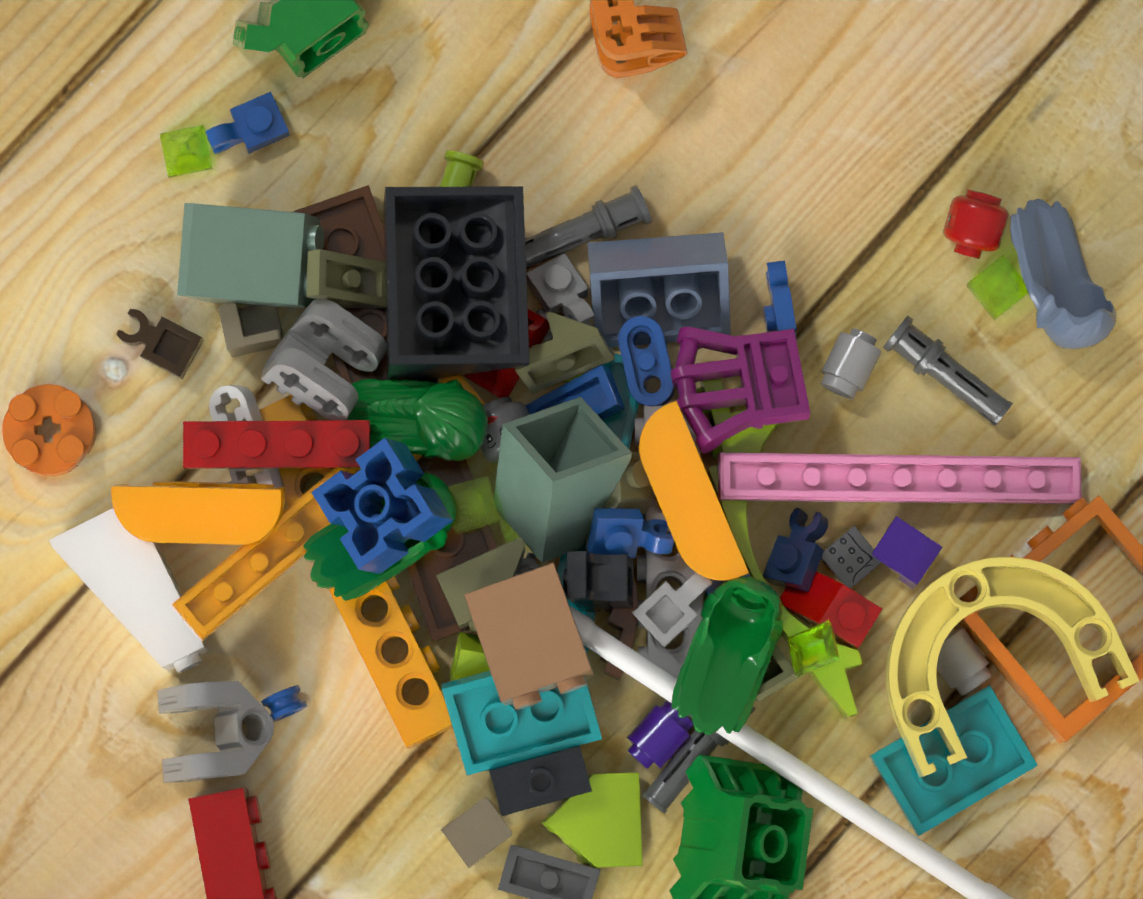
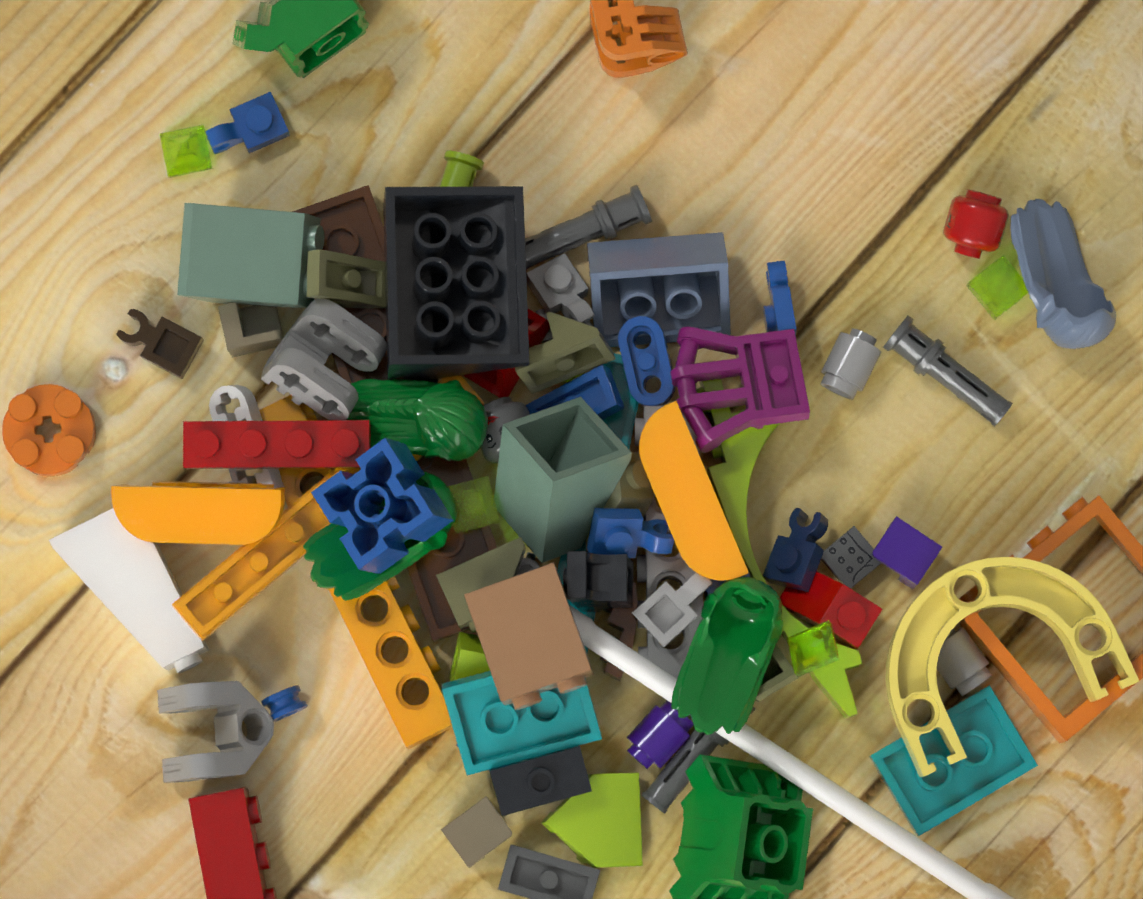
bright pink tile [718,453,1082,505] -> none

